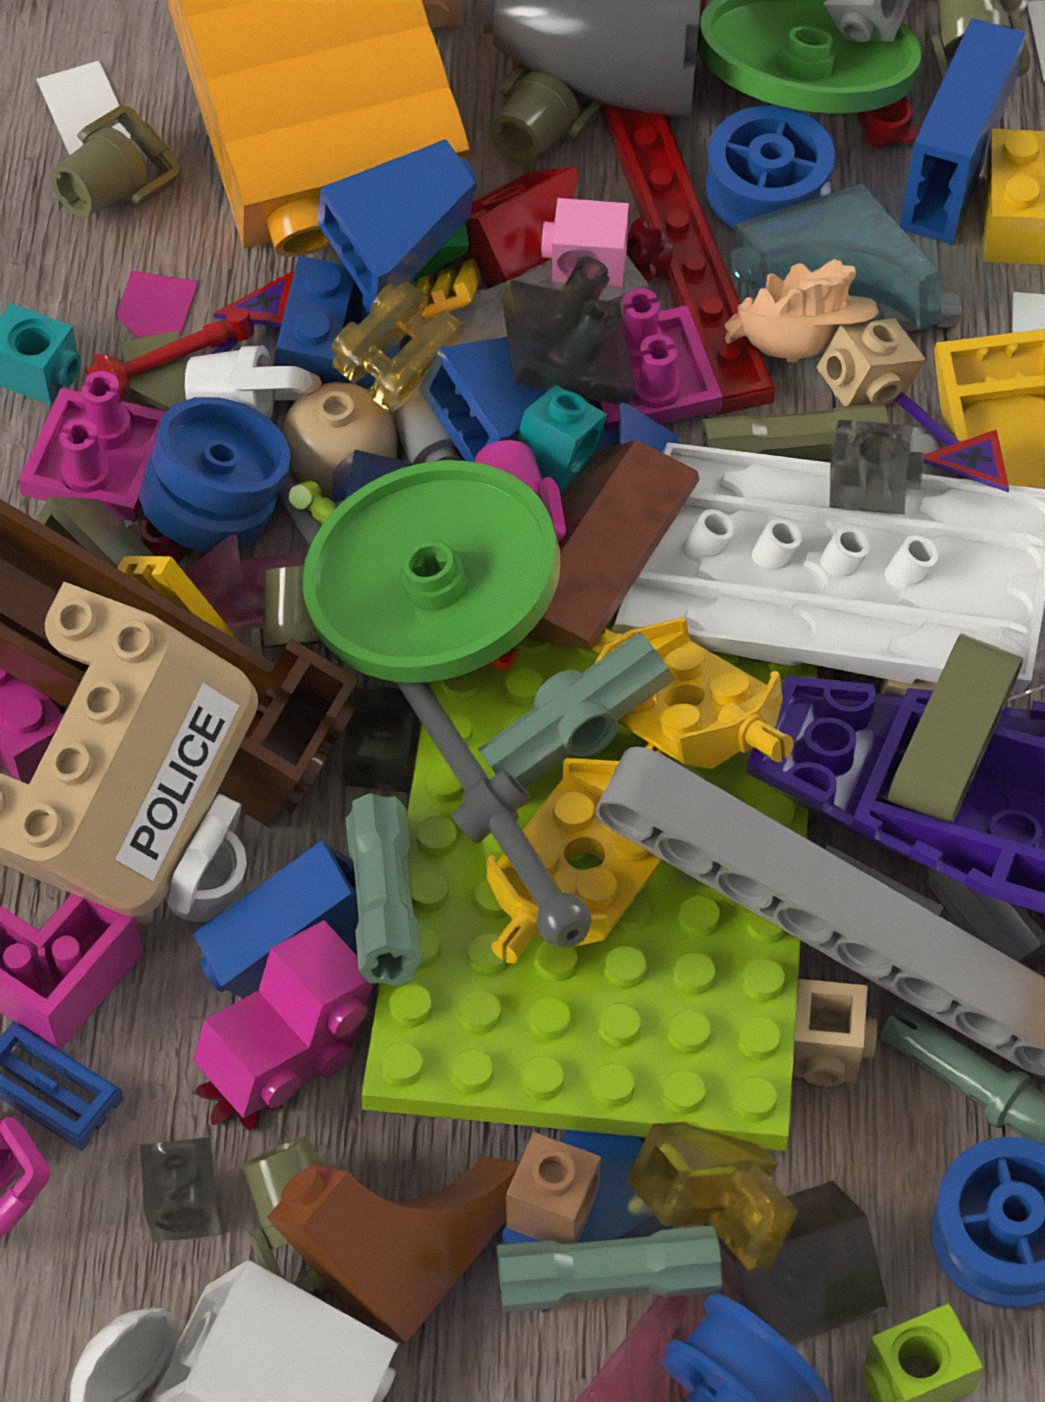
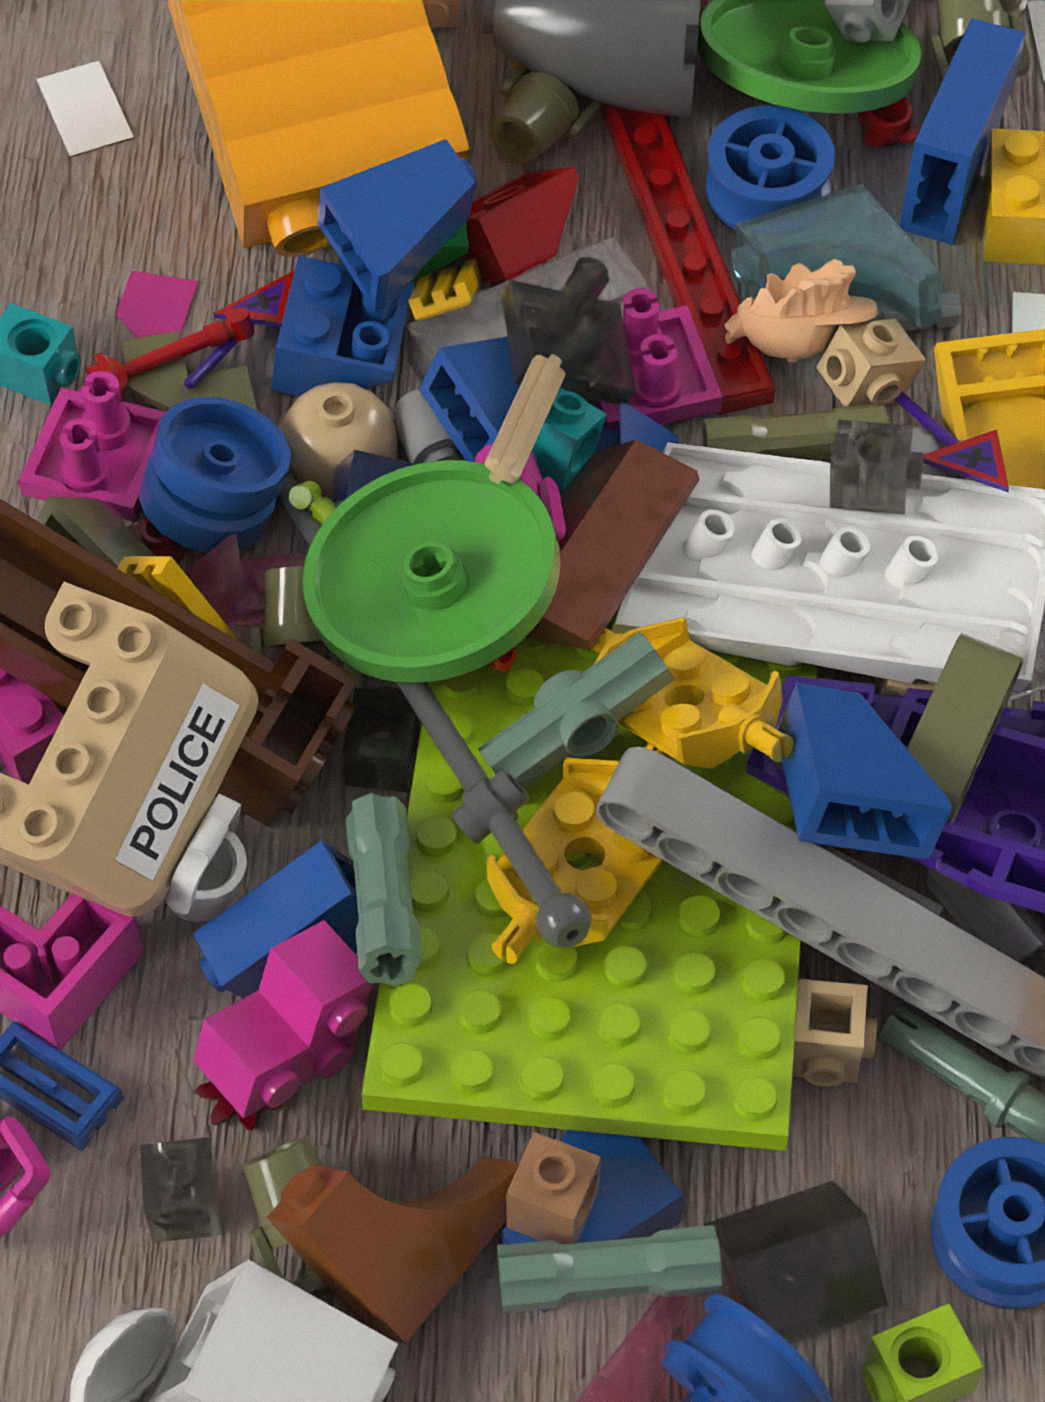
olive piece [51,105,181,217] -> none
white piece [185,345,322,419] -> none
clear yellow brick [331,281,466,413] -> none
bright pink brick [541,198,629,288] -> none
dark red plate [624,218,673,284] -> none
clear yellow brick [626,1122,798,1270] -> none
none -> tan axle [484,354,566,484]
none -> blue slope [777,683,952,860]

